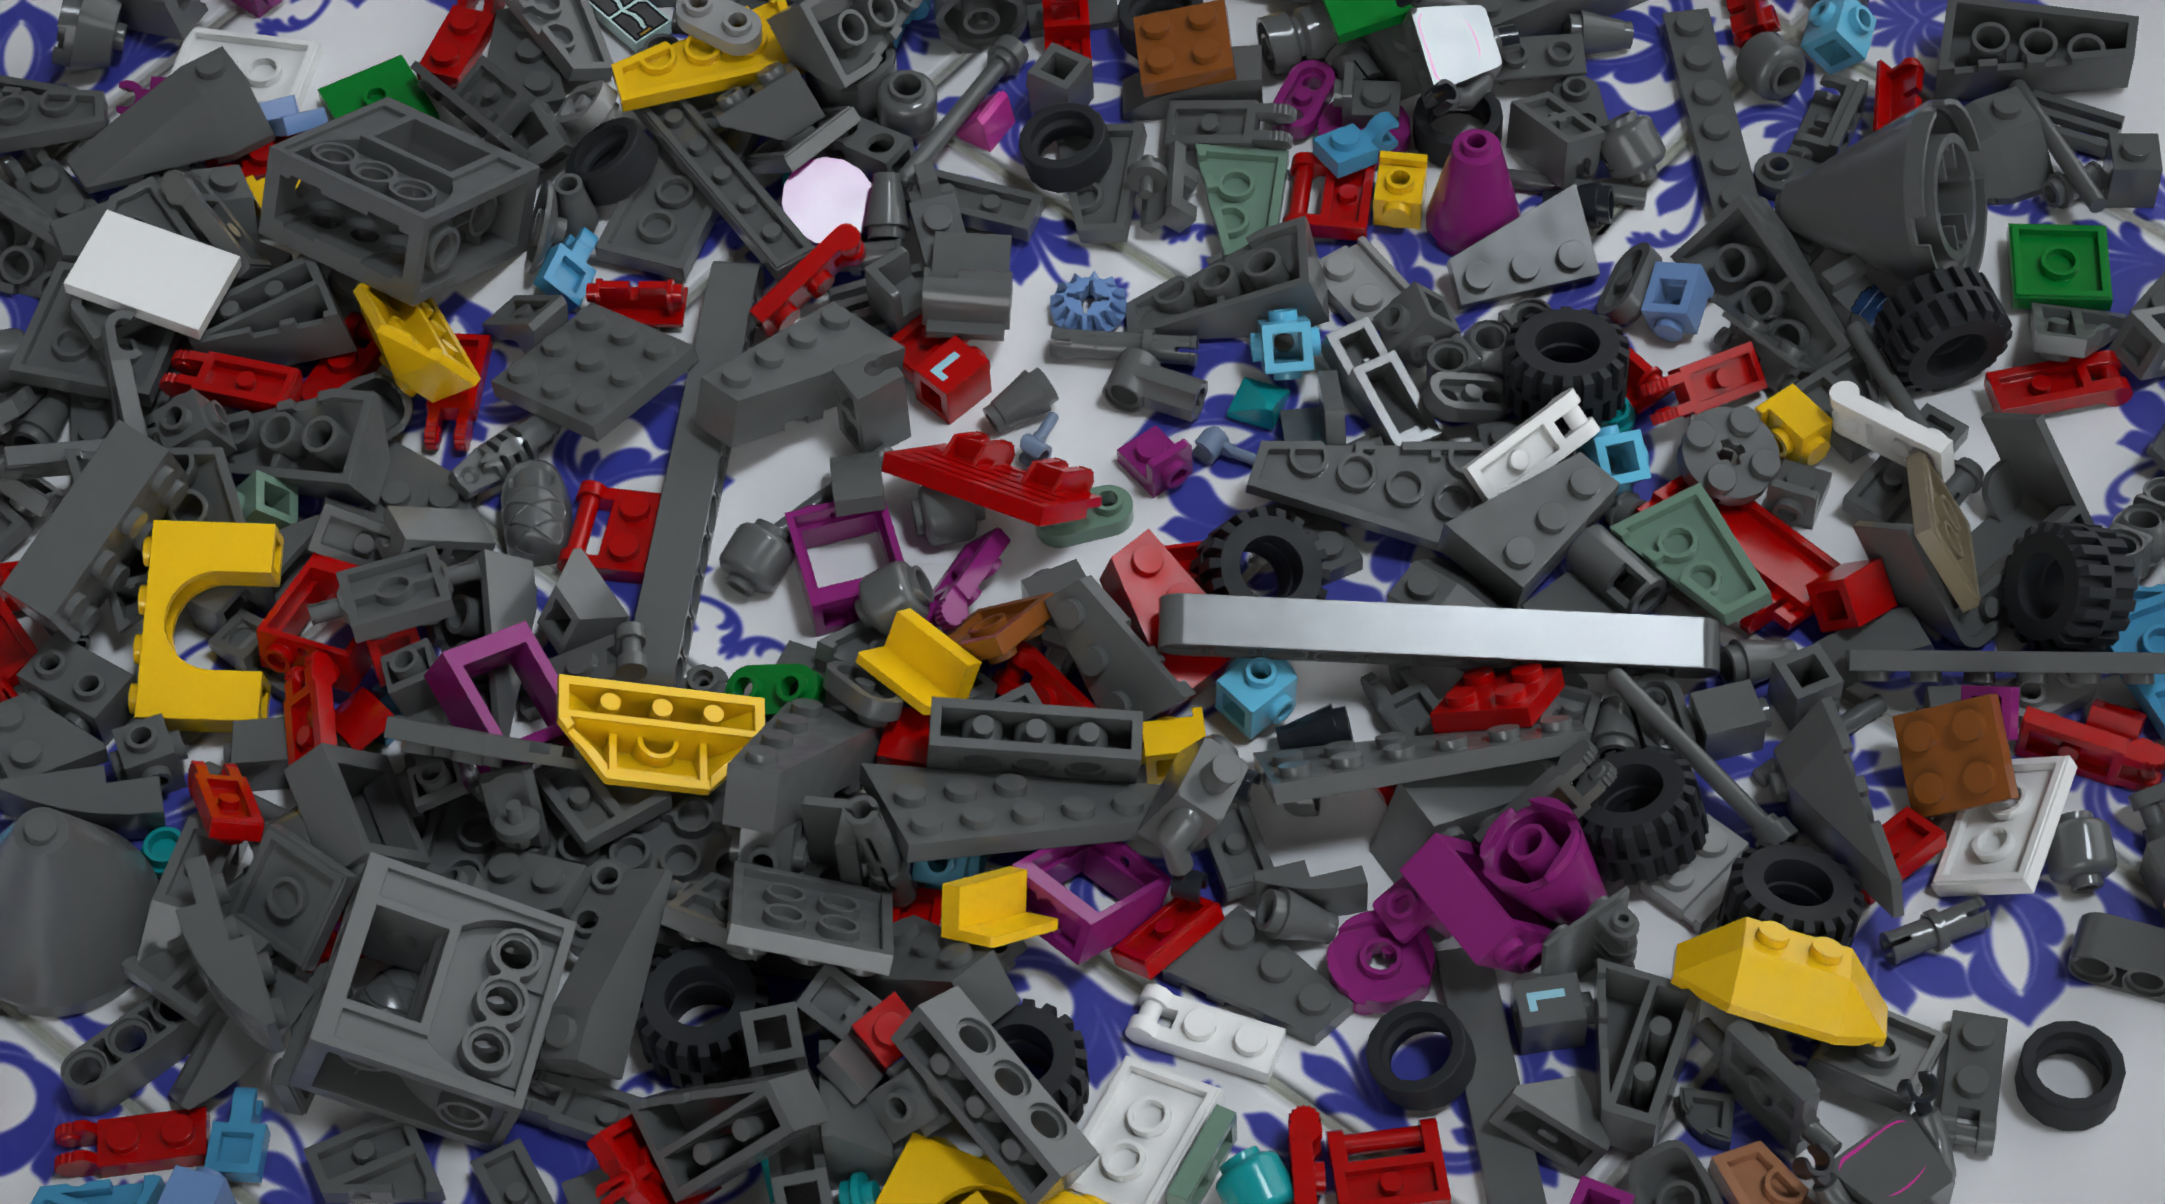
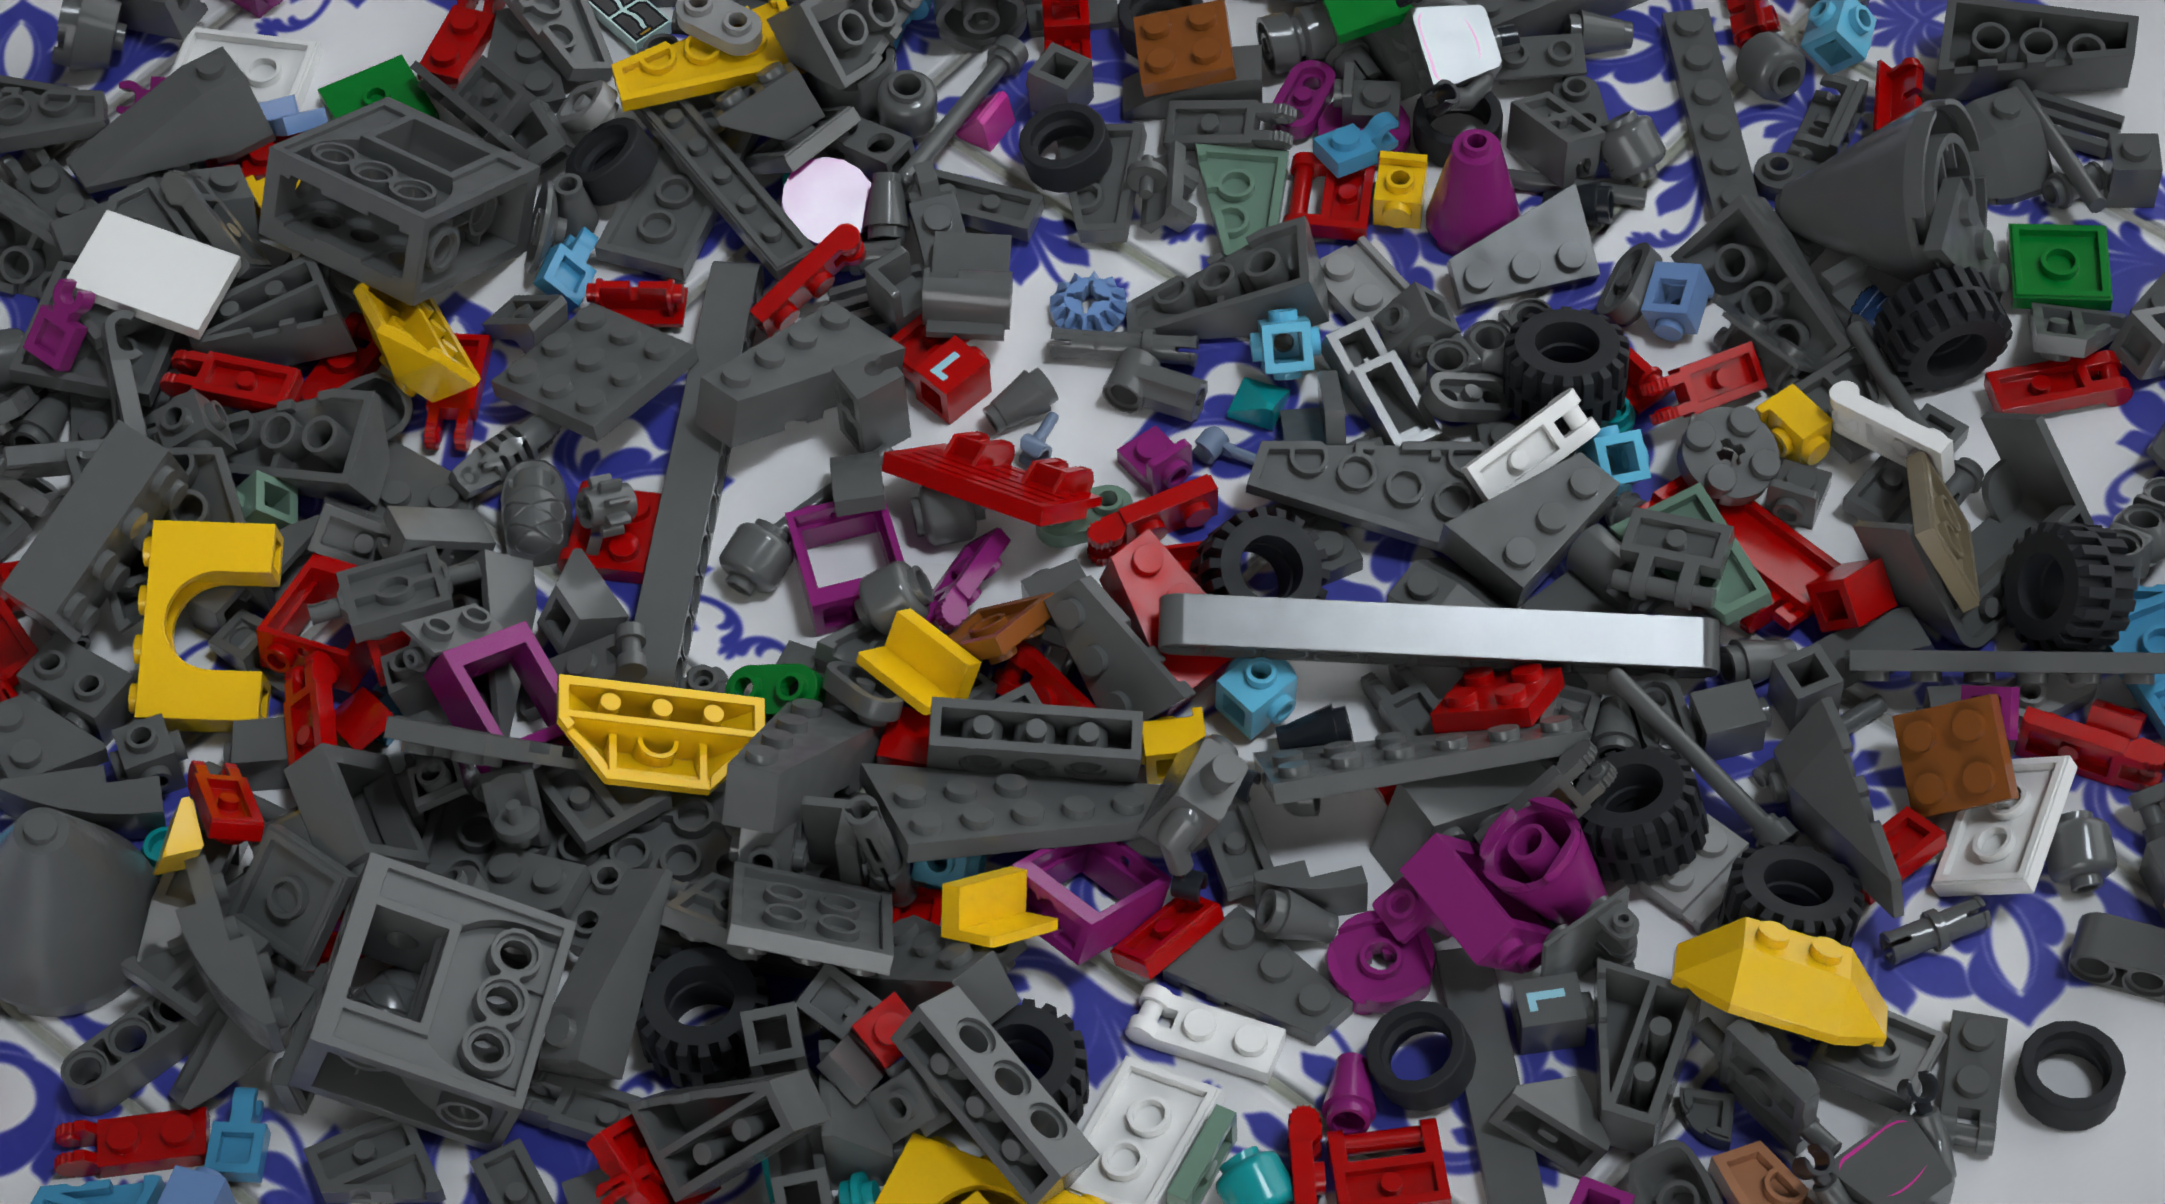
none -> magenta plate [23,279,95,371]
none -> yellow slope [153,796,204,875]
none -> dark grey hinge [399,603,505,672]
none -> dark grey gear [575,473,638,538]
none -> red hinge [1086,474,1218,567]
none -> magenta cone [1321,1052,1376,1135]
none -> dark grey plate [1611,507,1735,610]
none -> dark grey wing [1923,177,2009,301]

